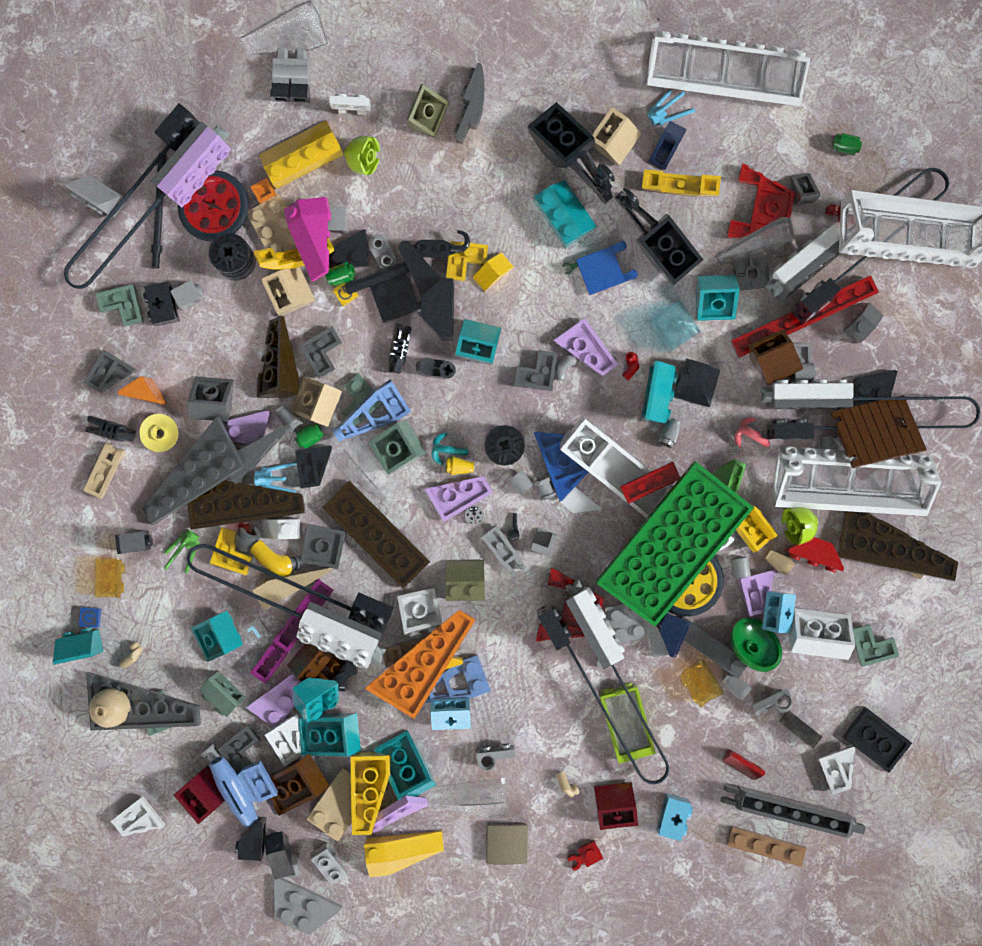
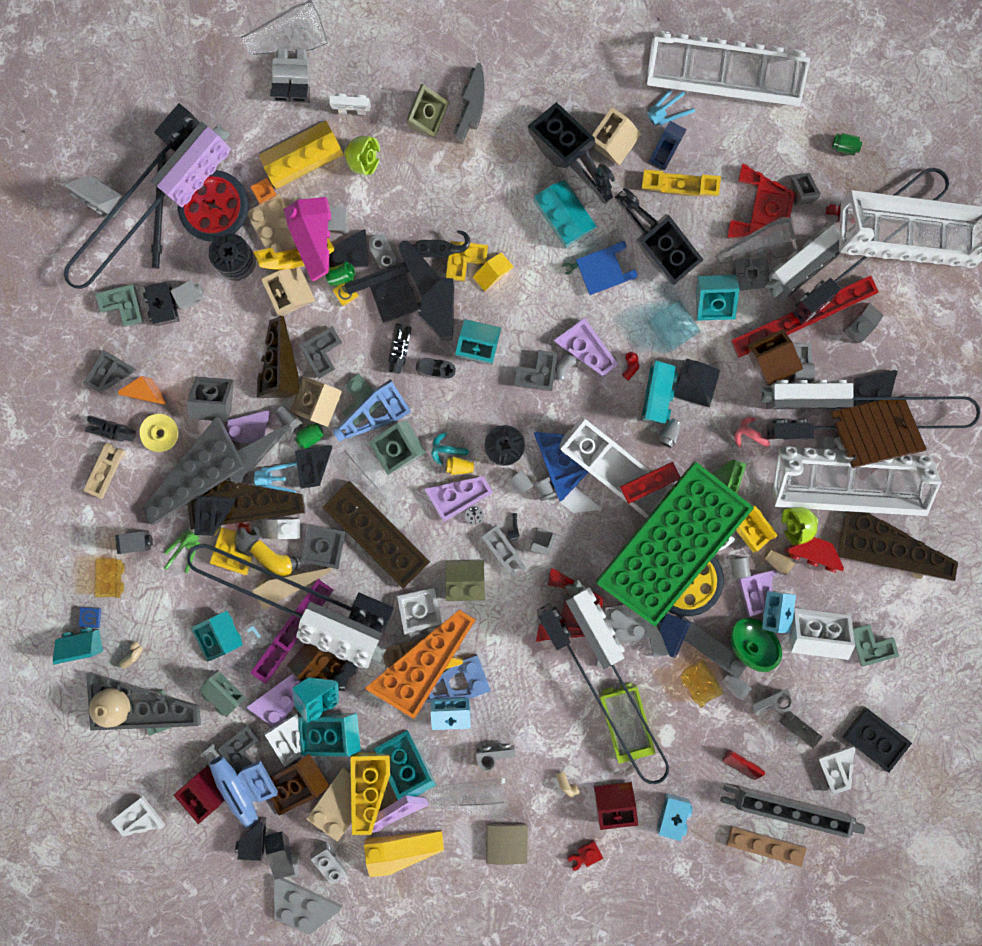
none -> black wing [194,496,235,536]

